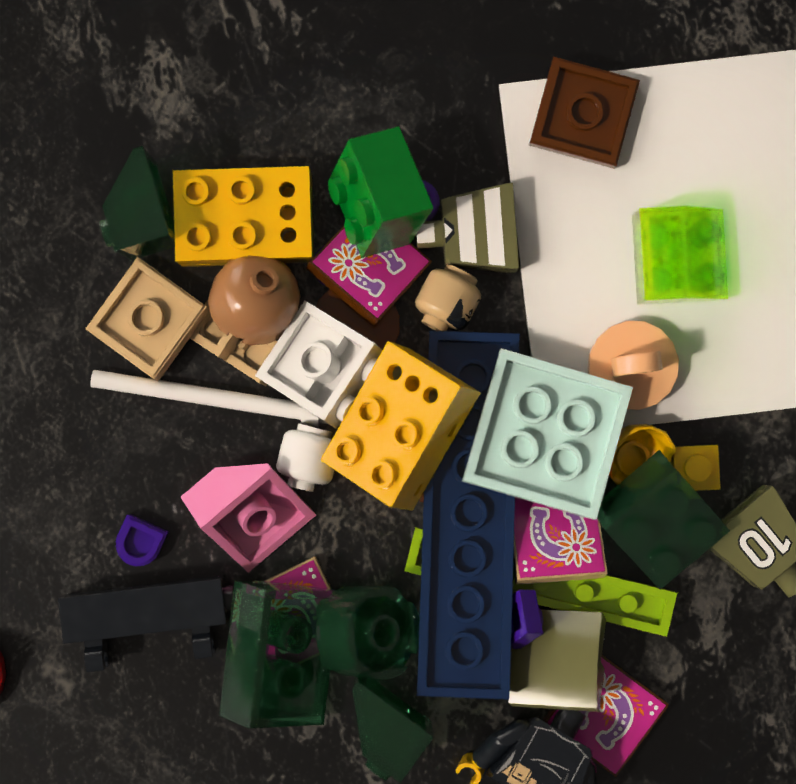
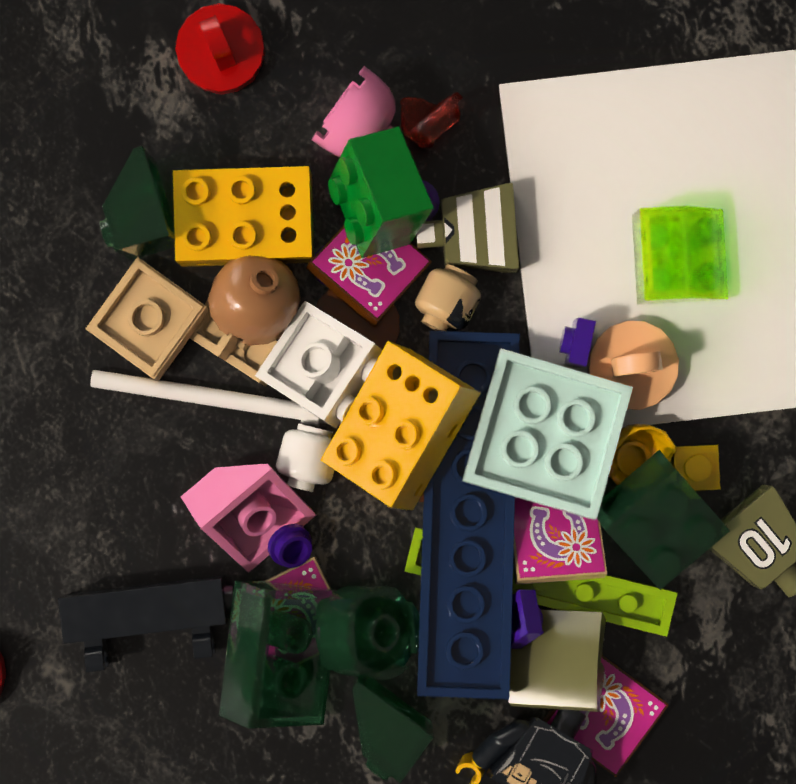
dark purple tile [116,514,170,566] -> none
reddish brown tile [529,56,640,169] -> none
none -> red tile [175,3,265,95]
none -> dark purple plate [268,524,312,568]
none -> bright pink cylinder [311,66,396,157]
none -> clear red piece [400,92,463,149]
none -> dark purple plate [559,318,596,368]

